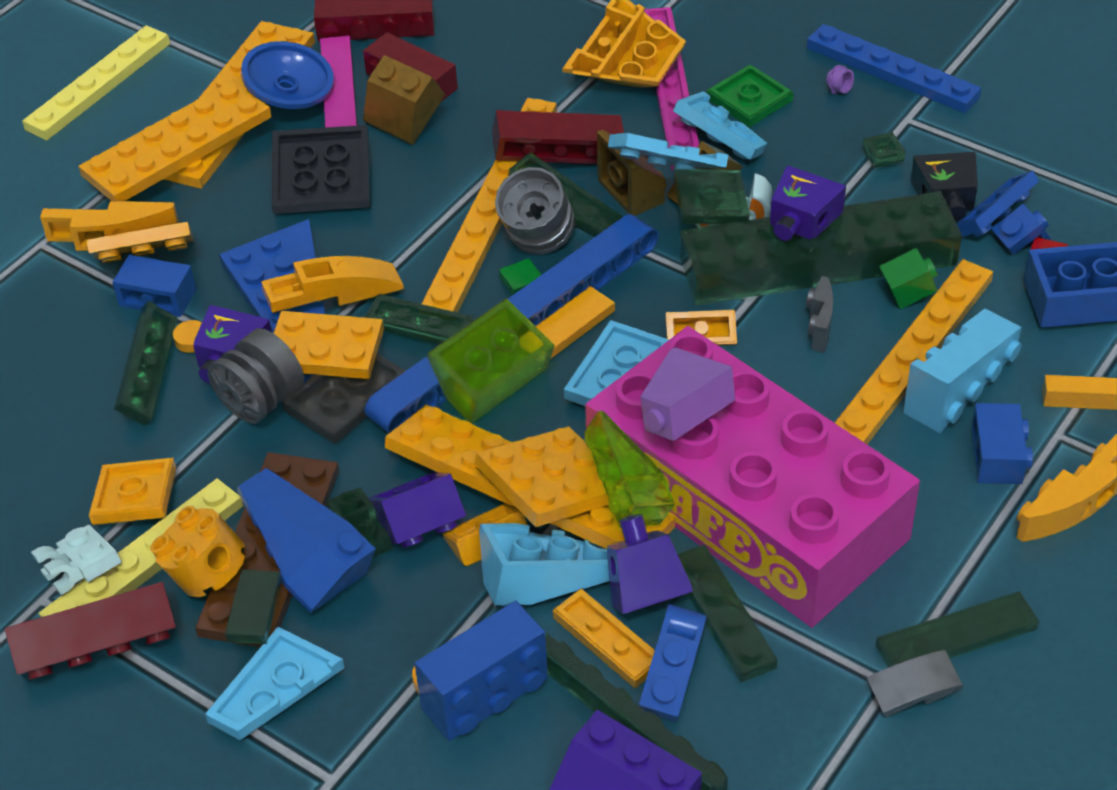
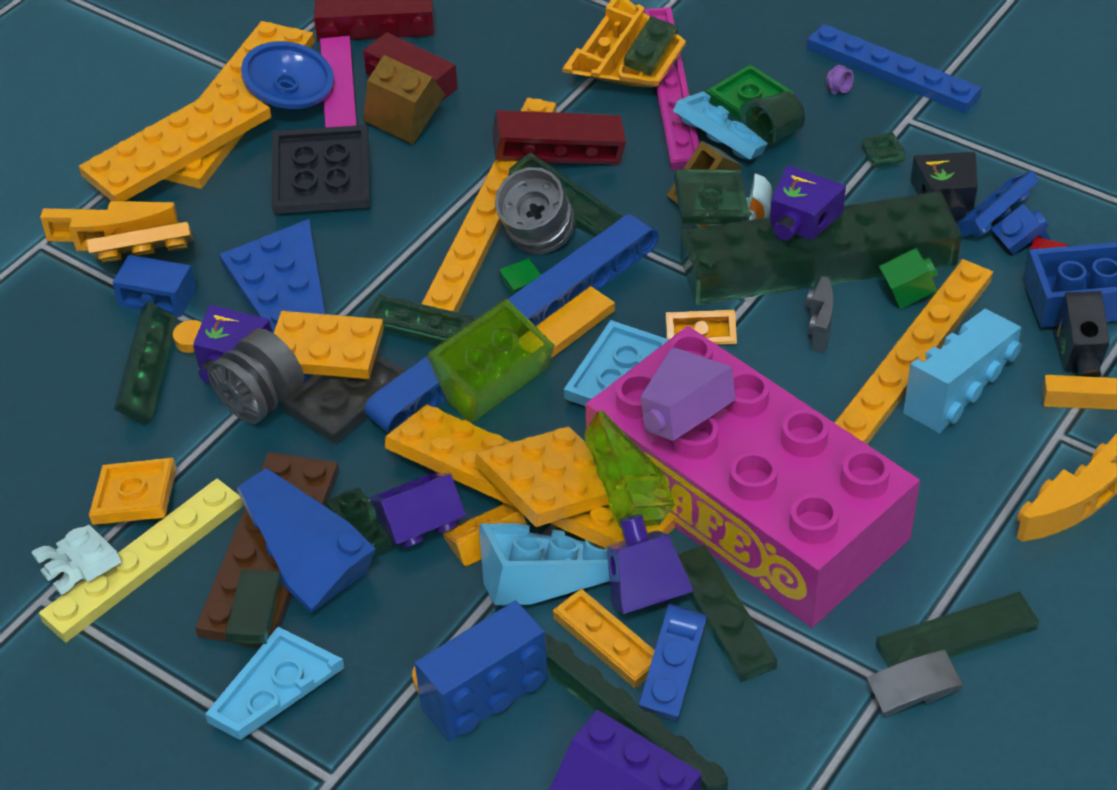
dark red brick [4,582,176,680] -> none
light yellow plate [22,25,170,140] -> none
light orange brick [150,506,245,597] -> none
light orange slope [261,256,404,313] -> none
pearl gold slope [597,130,667,216] -> none
medium azure wing [608,133,728,174] -> none
blue brick [971,403,1033,484] -> none
none -> clear green plate [623,16,678,76]
none -> clear green hat [739,92,805,148]
none -> black torso [1053,291,1109,377]

